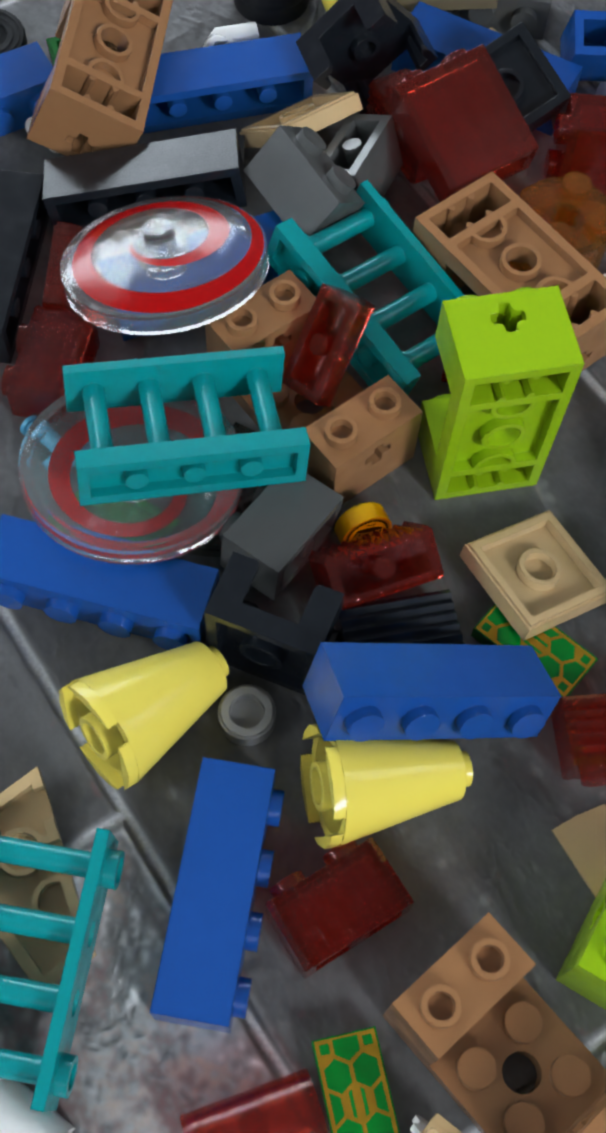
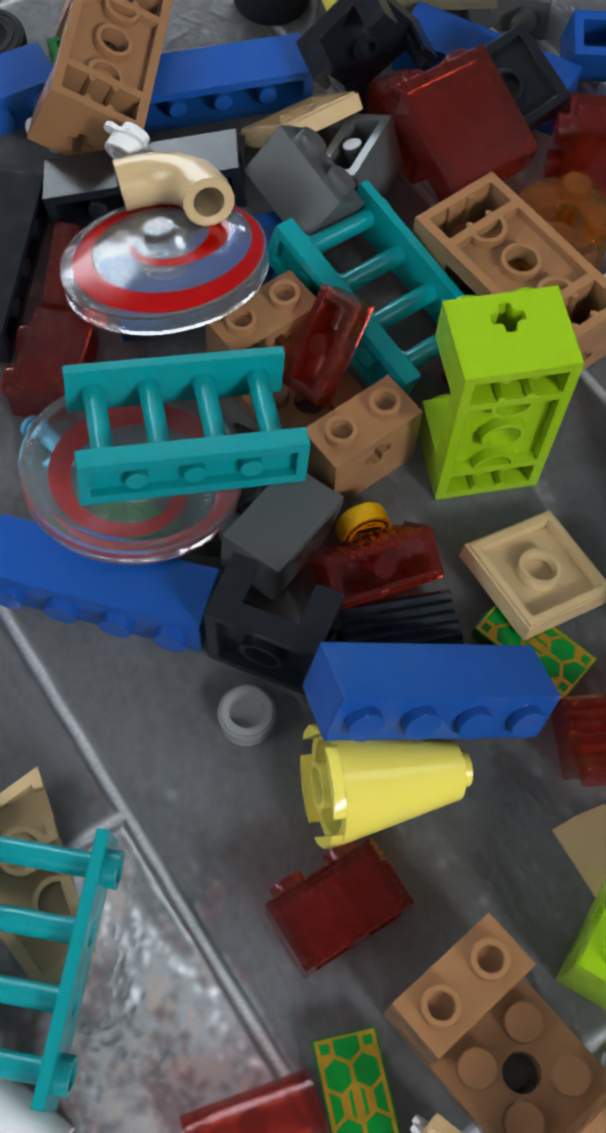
light yellow cone [59,641,229,790] -> none
blue brick [150,757,285,1034] -> none
white arm [203,21,259,47] -> none
none -> white plate [103,121,153,159]
none -> tan cylinder [112,151,235,226]

